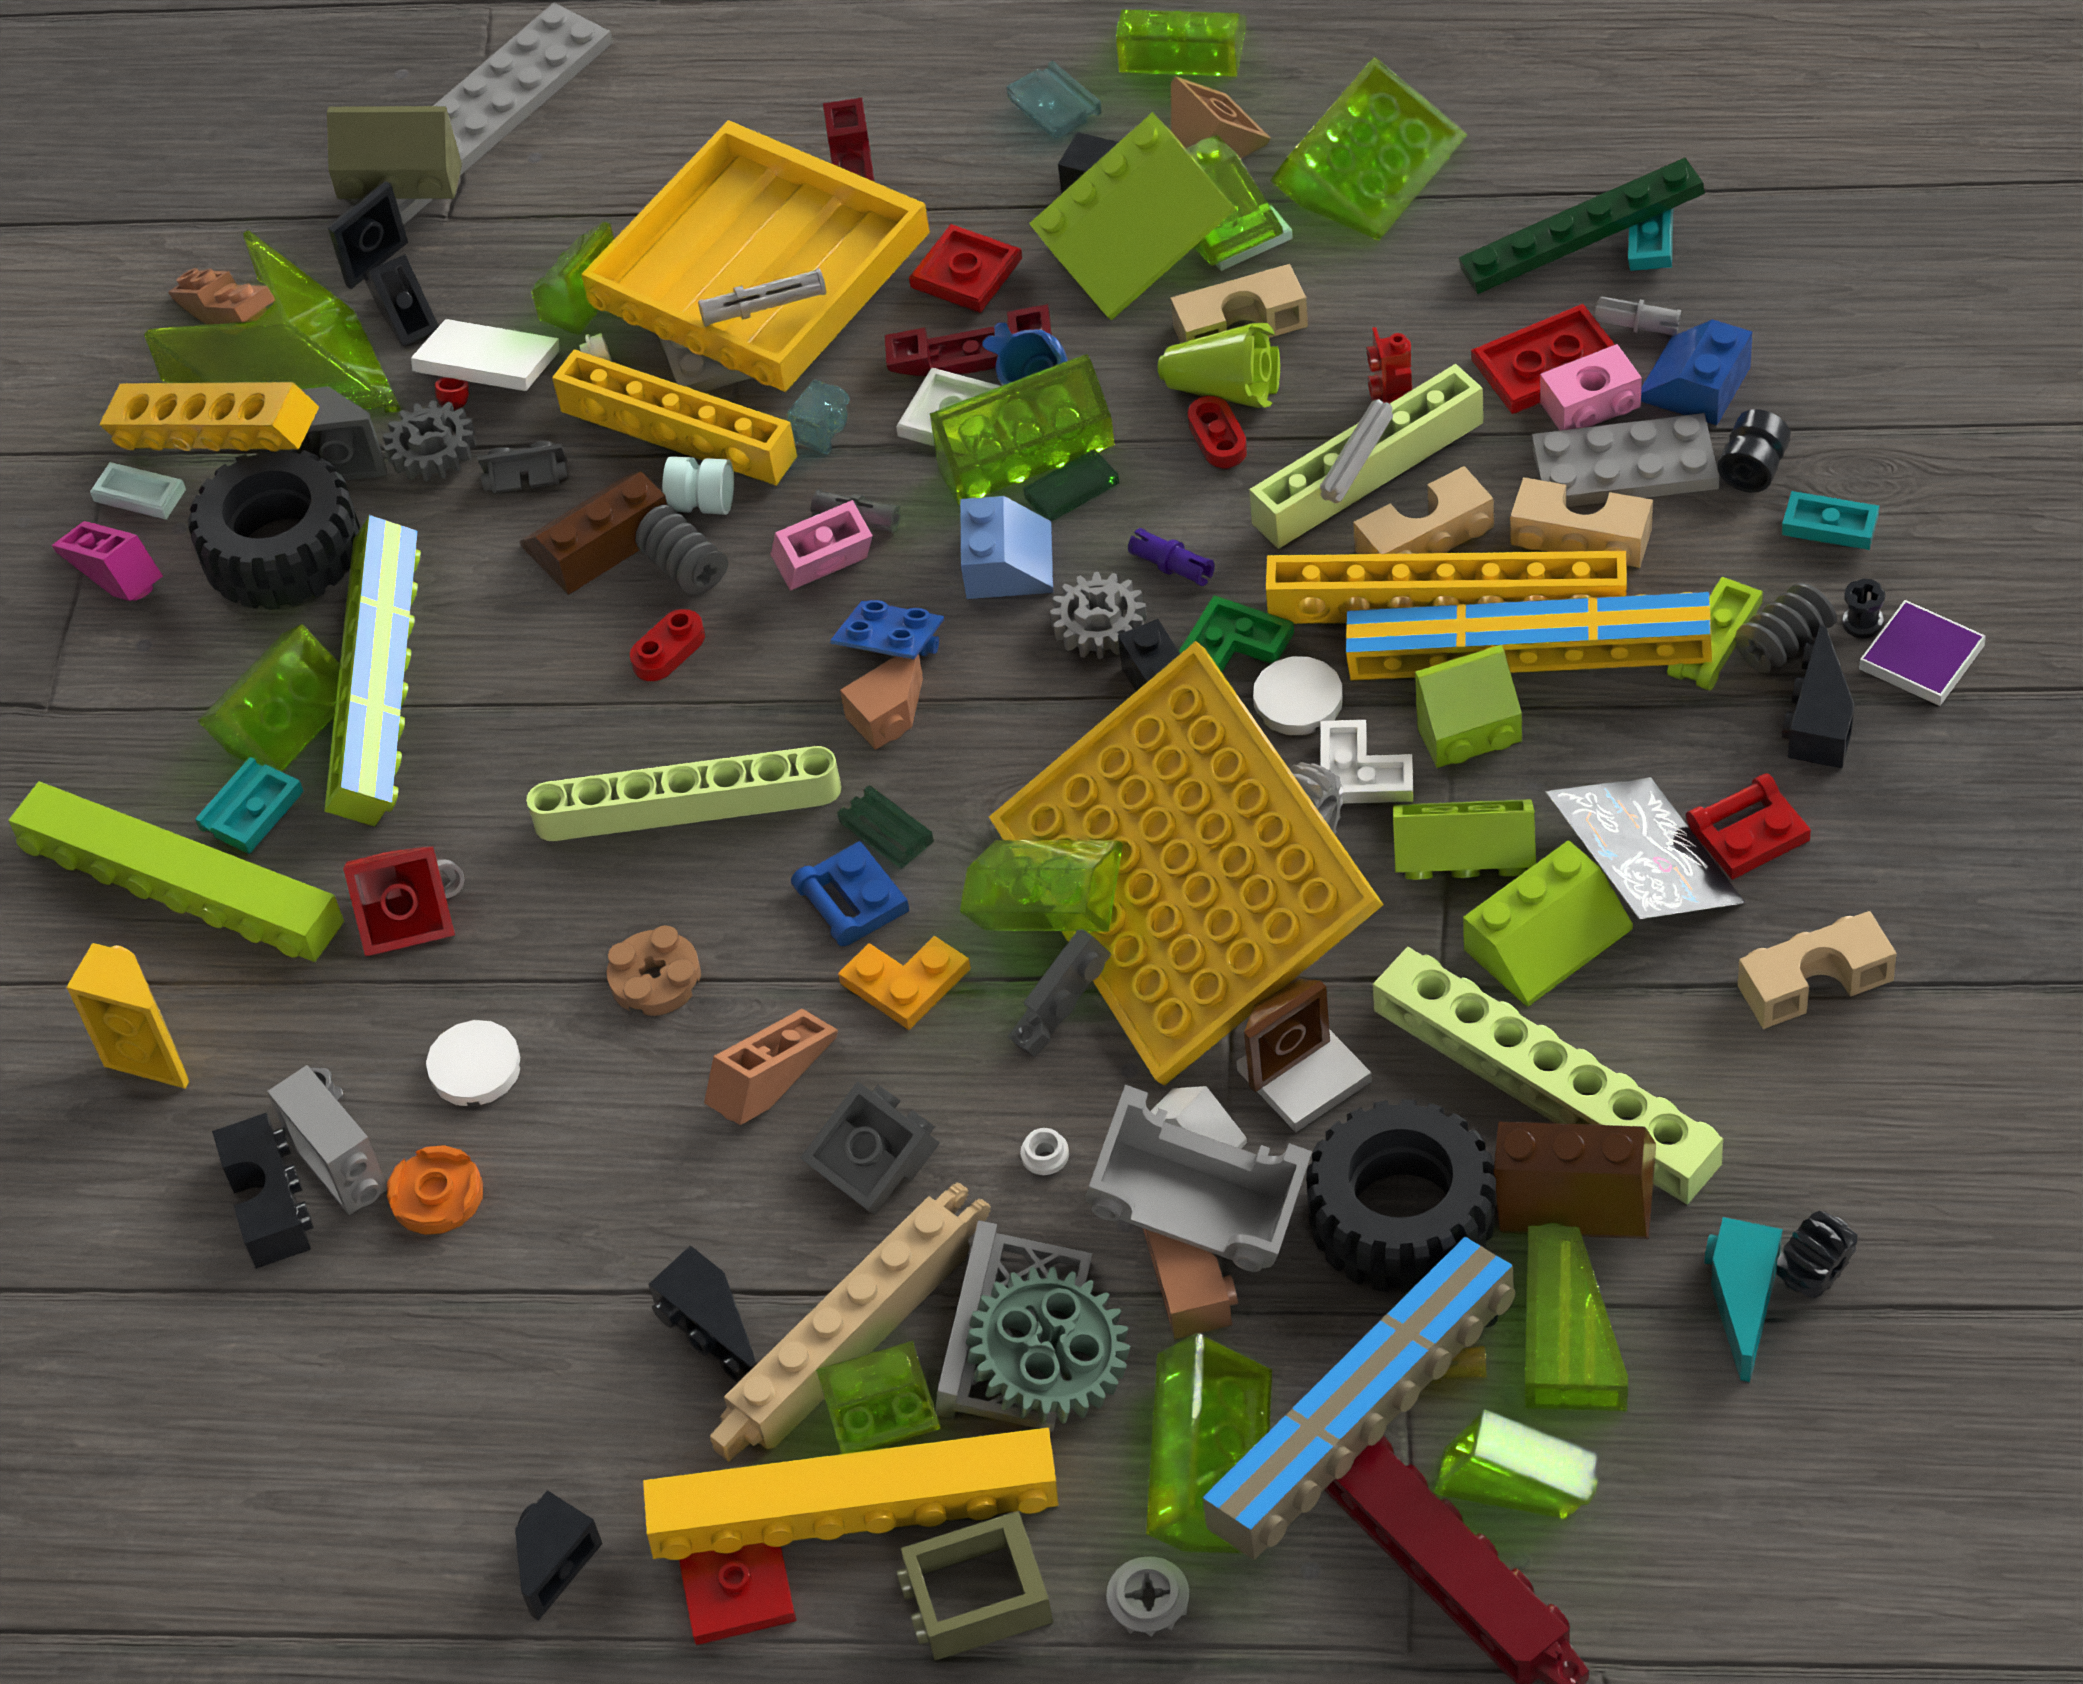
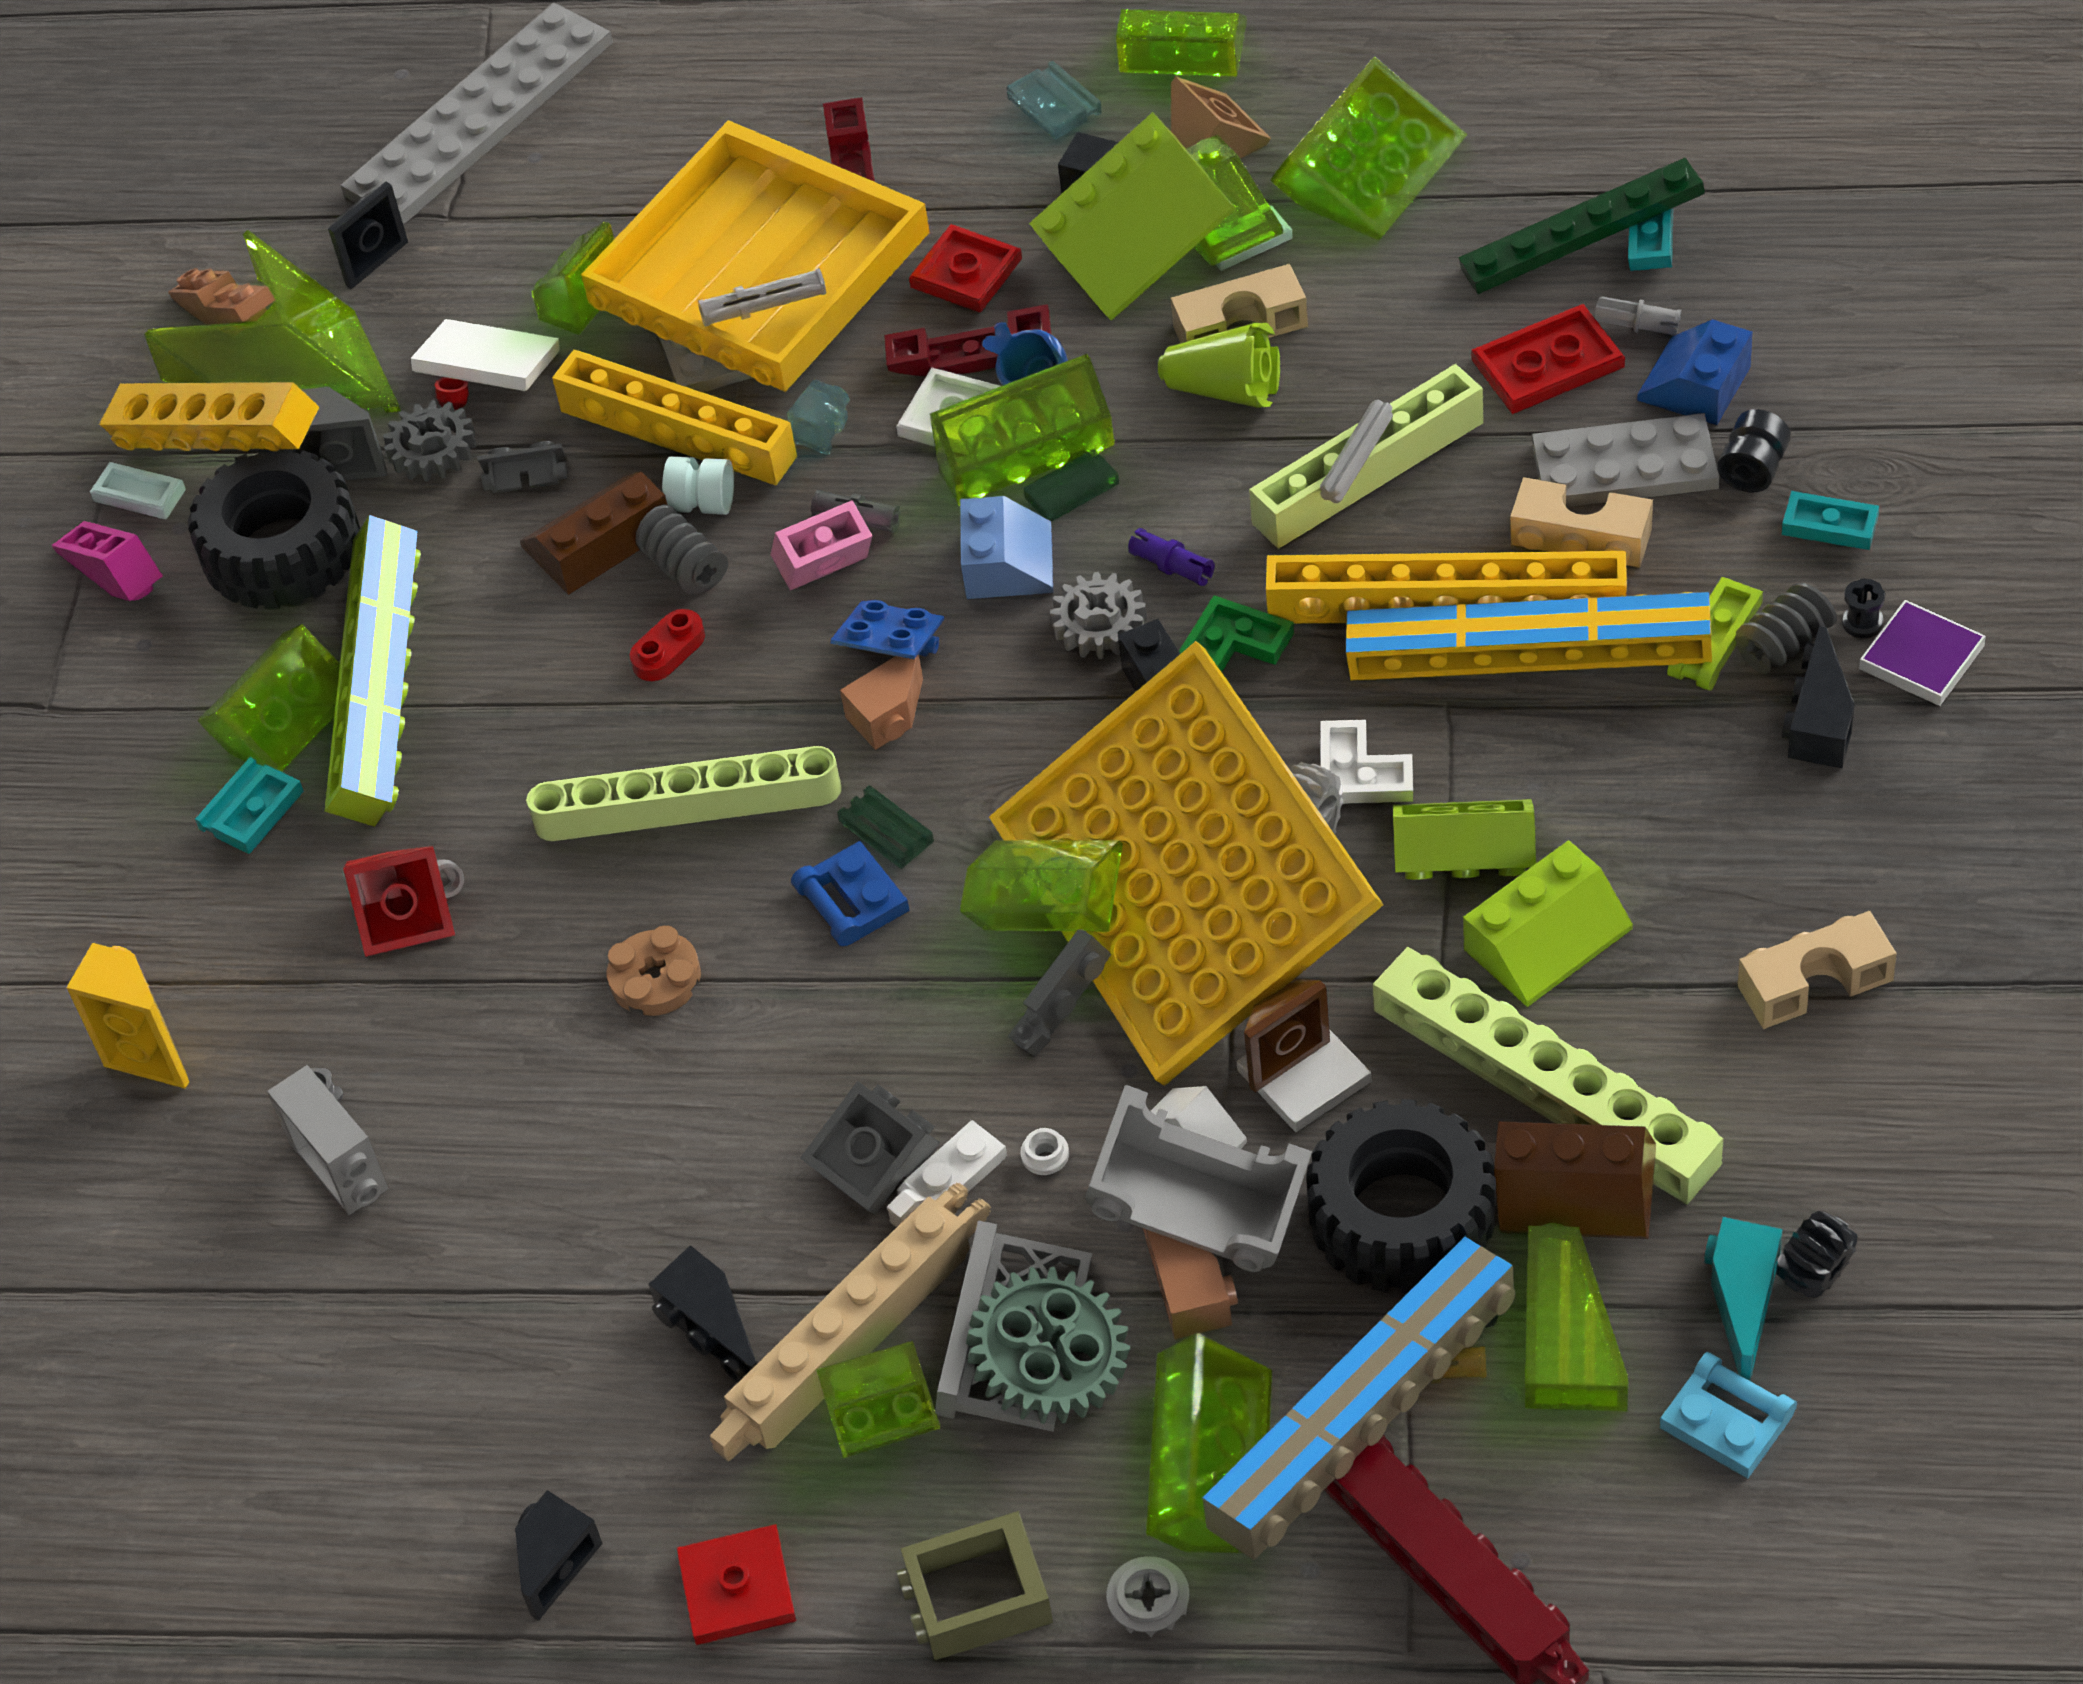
lime brick [8,781,344,962] -> none
black arch [212,1112,314,1269] -> none
olive slope [327,106,462,199] -> none
black slope [362,254,439,347] -> none
orange tile [386,1145,483,1235] -> none
white tile [426,1020,520,1106] -> none
white plate [579,333,612,362] -> none
yellow brick [643,1427,1059,1560] -> none
nougat slope [704,1009,838,1125] -> none
light orange plate [838,936,971,1030] -> none
red plate [1188,396,1247,468] -> none
white tile [1253,656,1343,735] -> none
tan arch [1353,466,1494,554] -> none
red hinge [1366,327,1413,404] -> none
lime slope [1415,645,1522,768] -> none
clear neon green slope [1434,1410,1598,1519] -> none
bright pink brick [1540,344,1642,430] -> none
sticker [1546,777,1746,919] -> none
red plate [1686,773,1811,880] -> none
none -> white hinge [887,1120,1007,1228]
none -> medium azure plate [1660,1352,1797,1479]

